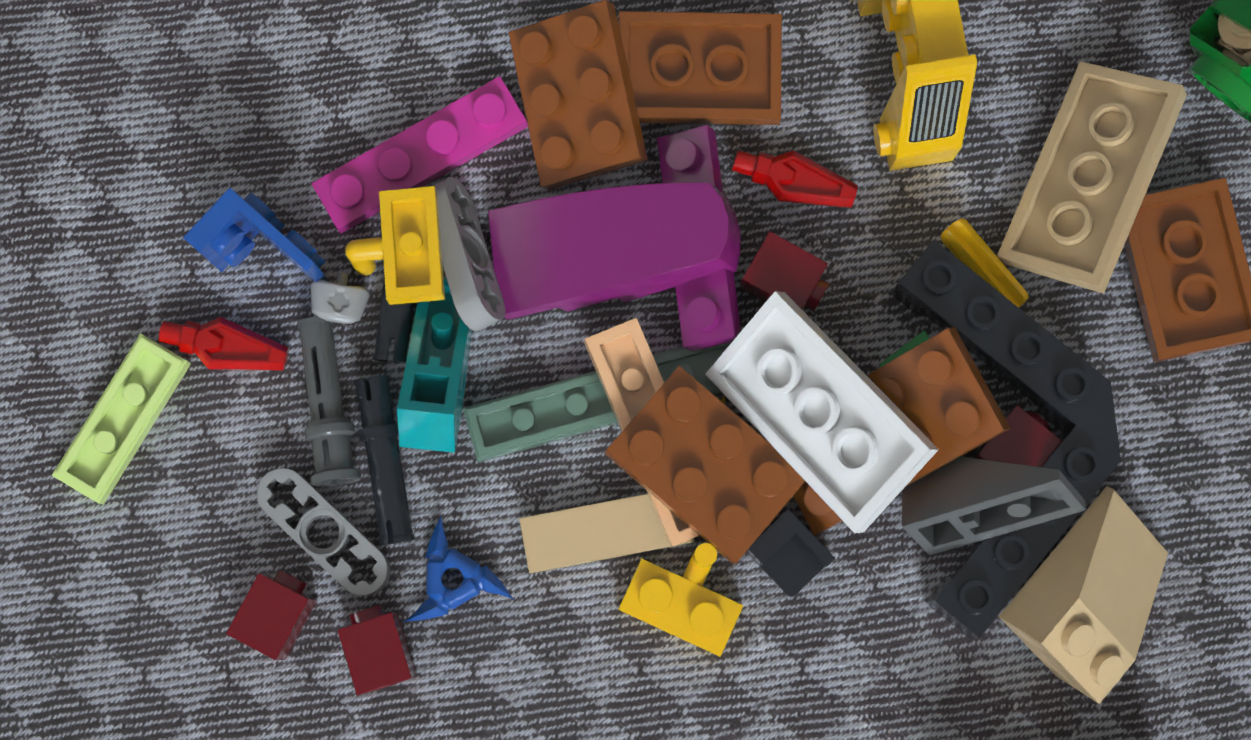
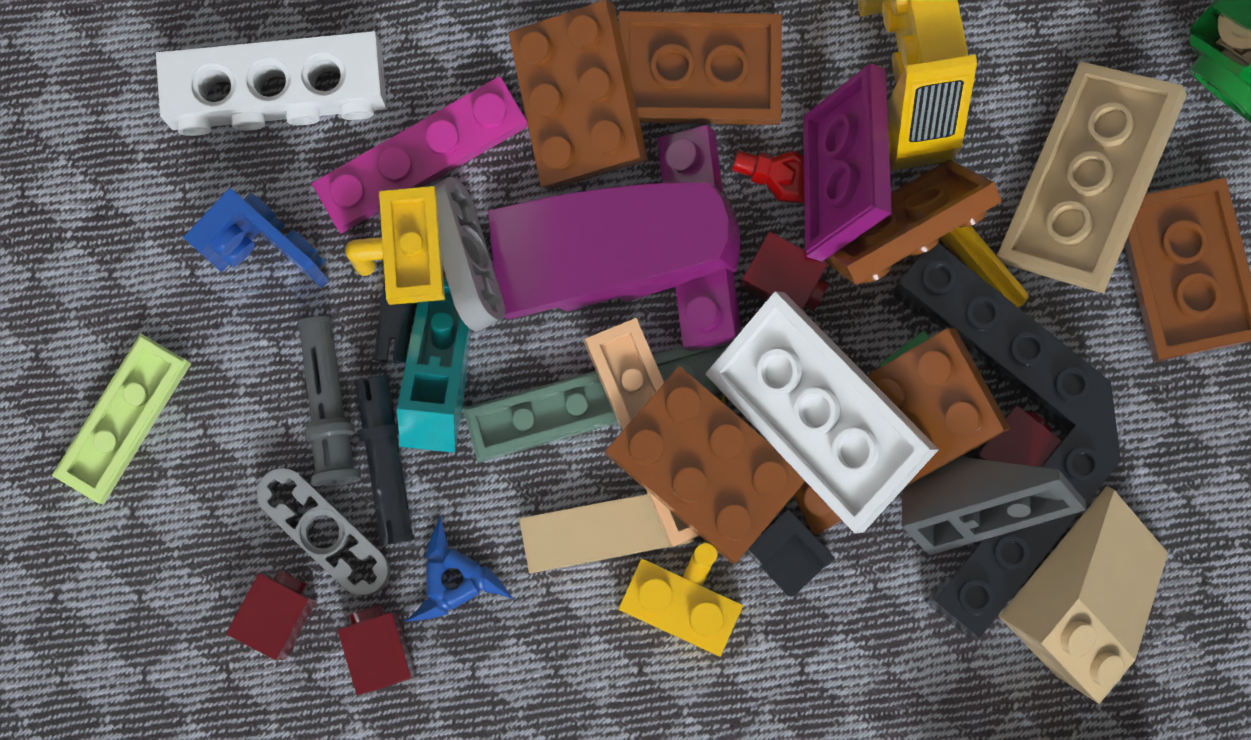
red piece [159,317,289,371] -> none
light grey piece [310,273,369,324] -> none
none -> white brick [156,31,387,136]
none -> magenta tile [803,63,892,262]
none -> dark orange plate [824,159,1002,285]

